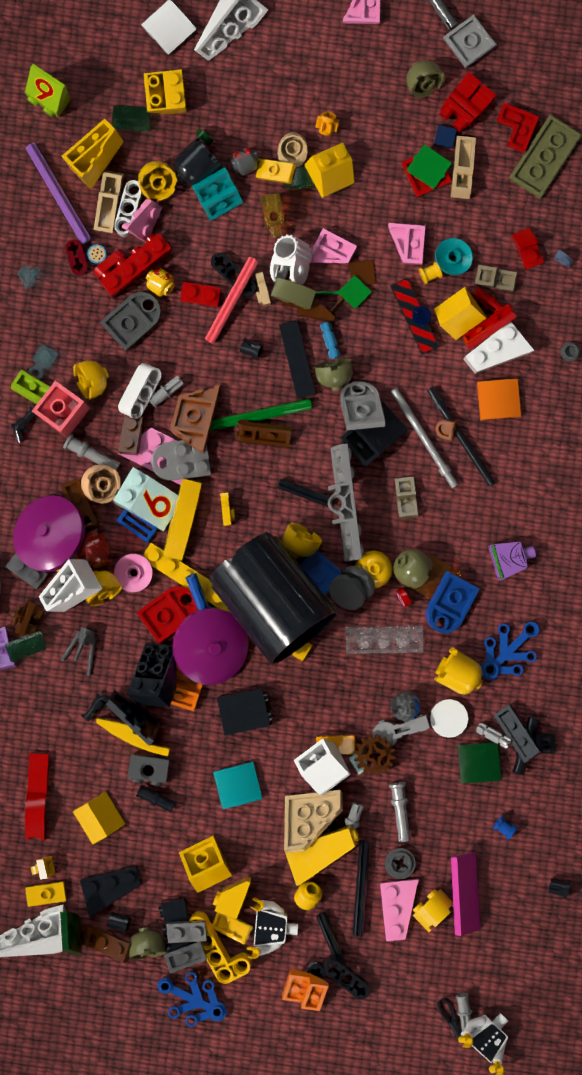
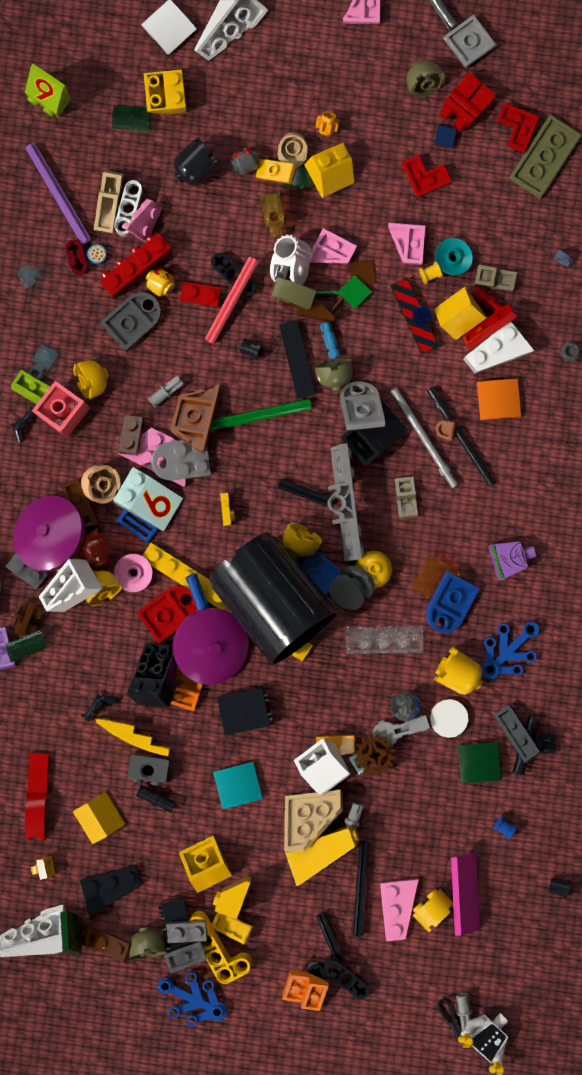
yellow plate [25,881,67,907] -> none
dark grey plant [61,627,97,676] -> none
yellow wedge [62,119,124,190] -> none
light grey pin [63,433,120,471] -> none
red beam [93,249,127,279] -> none
black wing [106,690,162,746] -> none
black bush [108,912,131,934] -> none
white beam [118,363,161,419] -> none
yellow cylinder [138,161,177,201] -> none
yellow slope [163,479,202,561] -> none
teal slope [192,167,243,221] -> none
dark green tile [195,128,214,146] -> none
reddish brown plate [236,419,291,447] -> none
torso [247,897,298,959] -> none
tan plate [255,272,271,307] -> none
yellow head [294,881,322,910] -> none
dark grey gear [385,848,415,879] -> none
light grey pin [389,782,411,842] -> none
olive cylinder [393,549,433,588] -> none
red tile [396,588,412,608] -> none
green piece [406,144,452,189] -> none
tan slope [450,136,476,199] -> none
light grey axle [476,723,512,749] -> none
red slope [511,228,544,270] -> none

